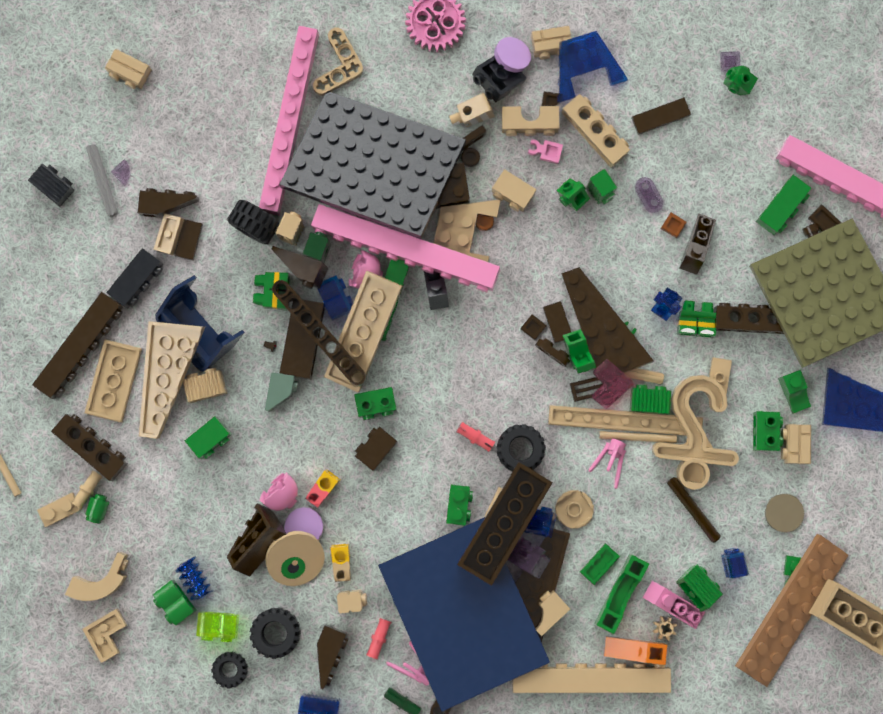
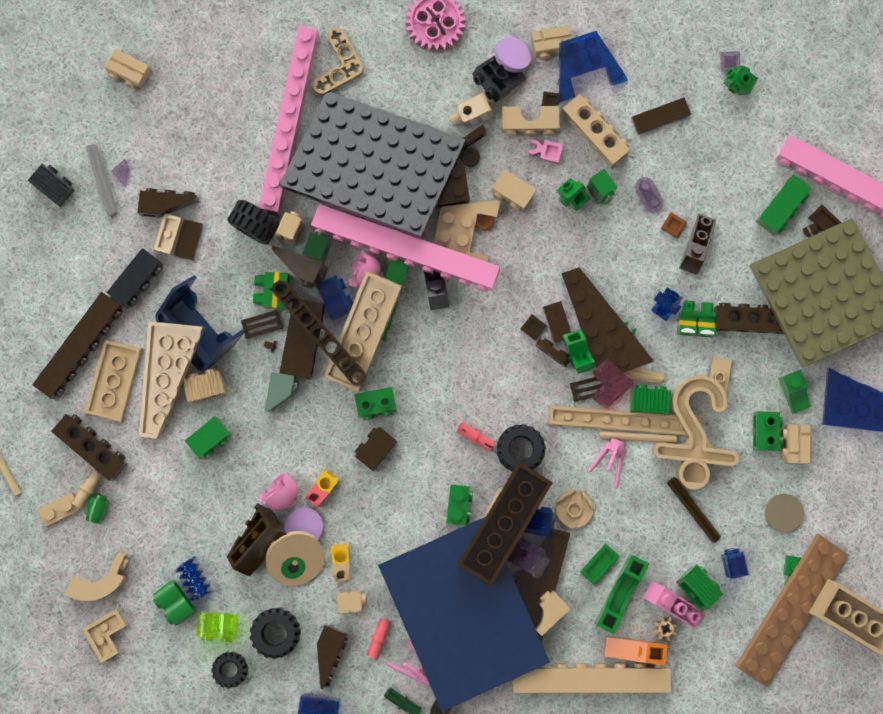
none -> dark brown tile [240,310,283,339]

